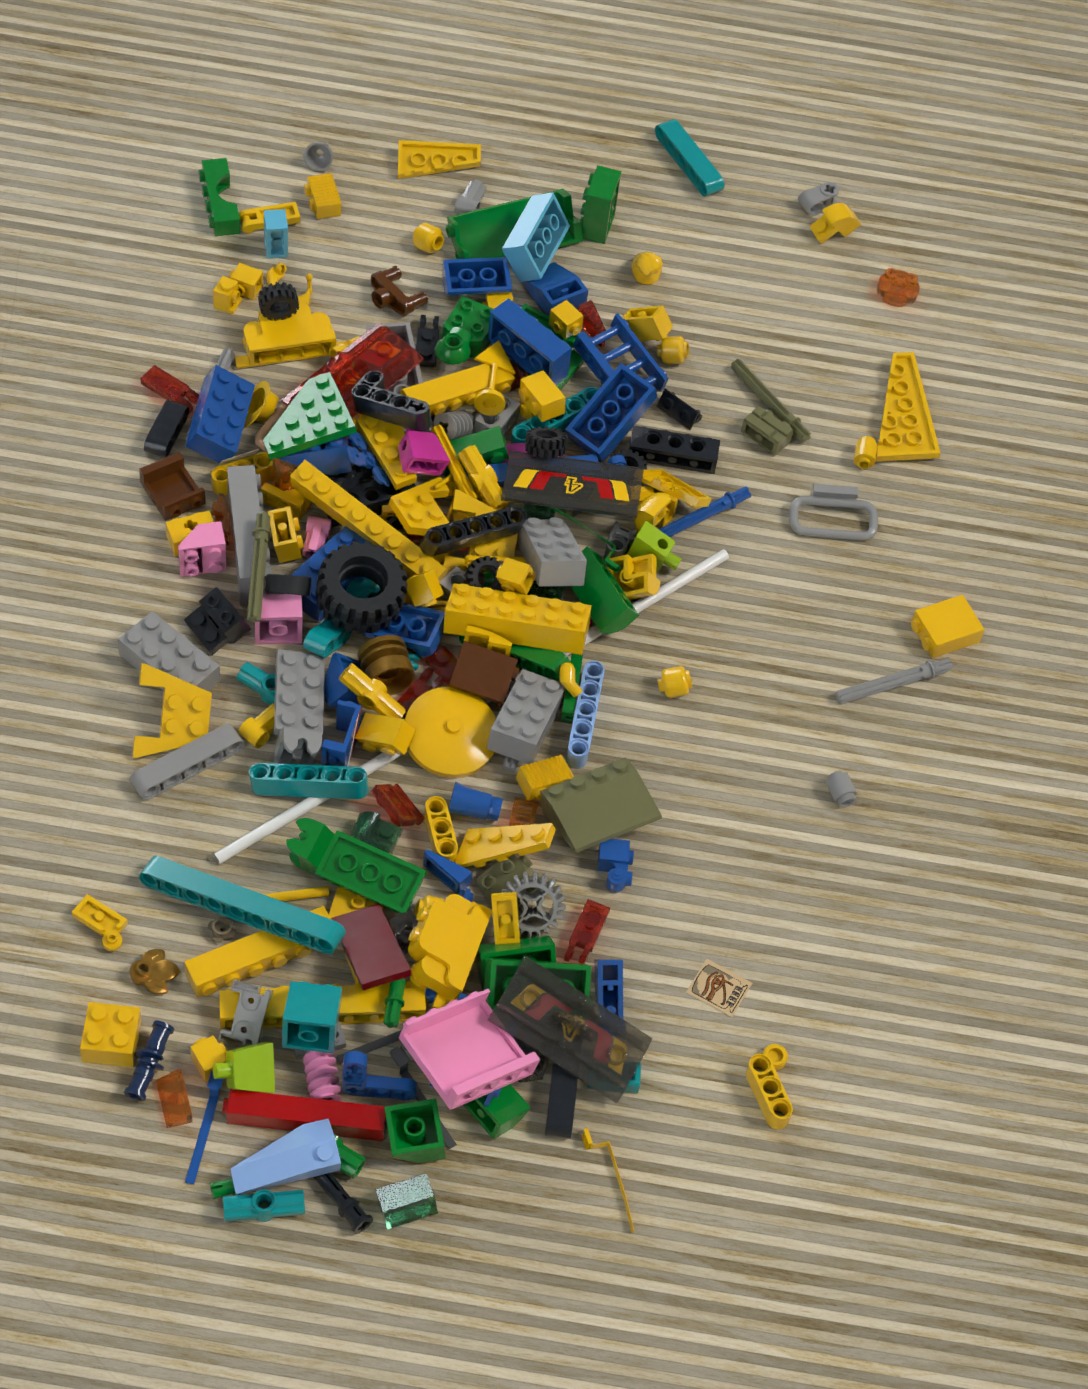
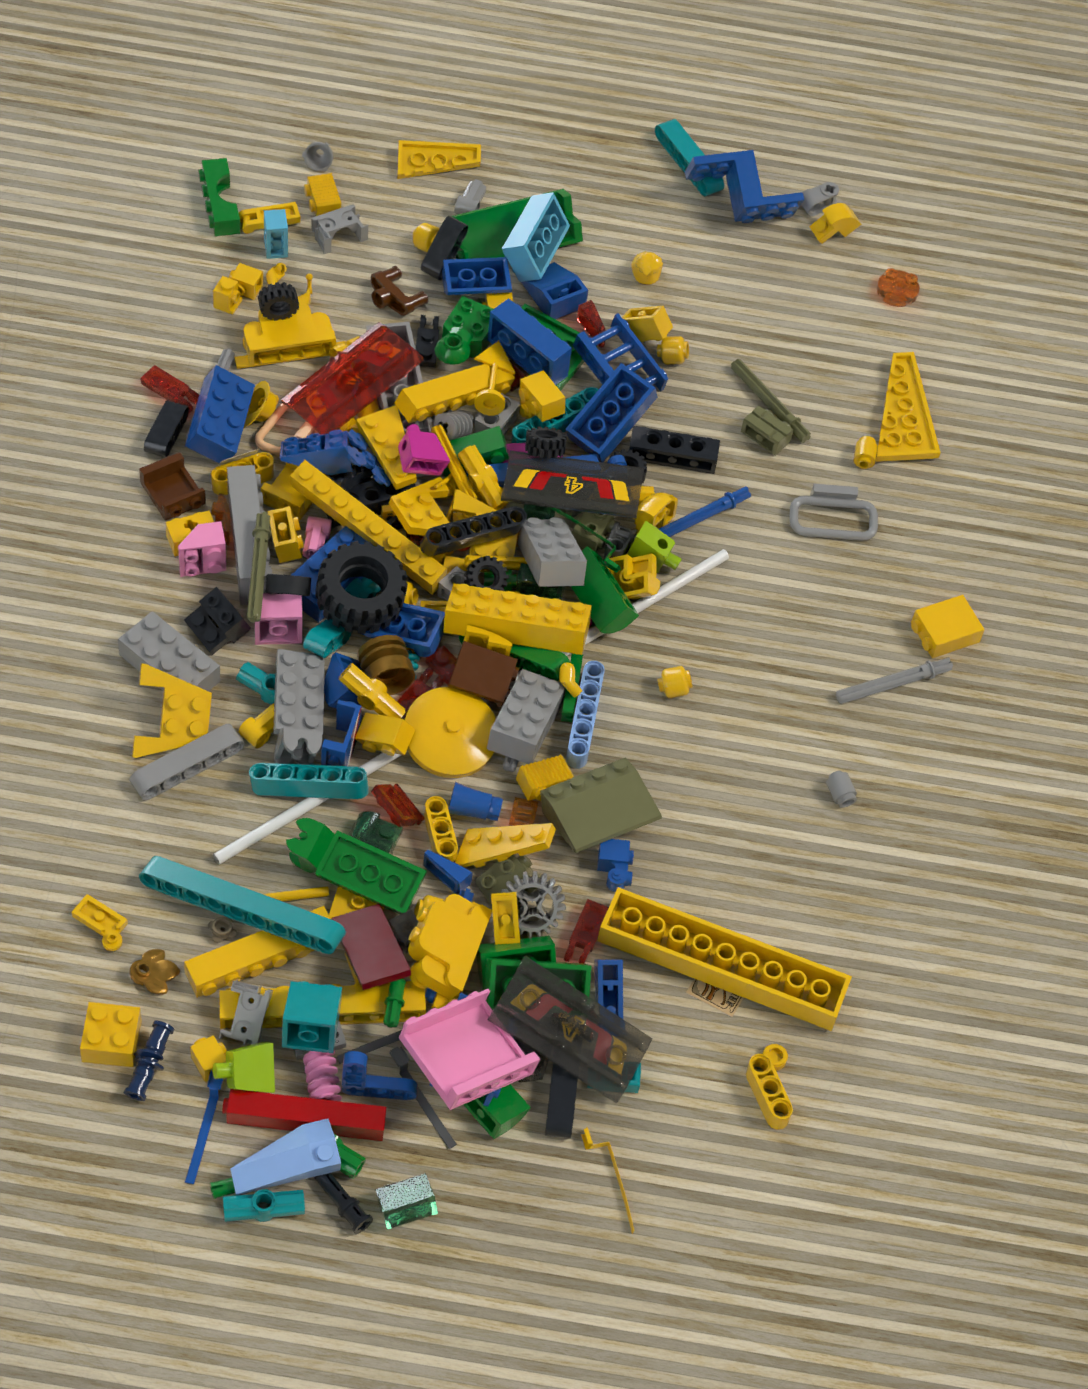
clear orange slope [156,1069,193,1128] -> none
plate [263,372,357,461] -> none
clear orange slope [271,458,298,491] -> none
black beam [352,371,432,431] -> none
green slope [385,1098,446,1163] -> none
yellow brick [406,568,444,607] -> none
yellow brick [496,557,537,595] -> none
yellow brick [549,300,583,340] -> none
green brick [580,165,622,244] -> none
yellow wing [633,469,712,509] -> none
black hinge [657,388,702,430] -> none
none -> light grey piece [311,204,368,254]
none -> black beam [421,216,468,280]
none -> olive brick [572,500,616,552]
none -> yellow brick [597,887,852,1031]
none -> blue bracket [685,150,804,223]

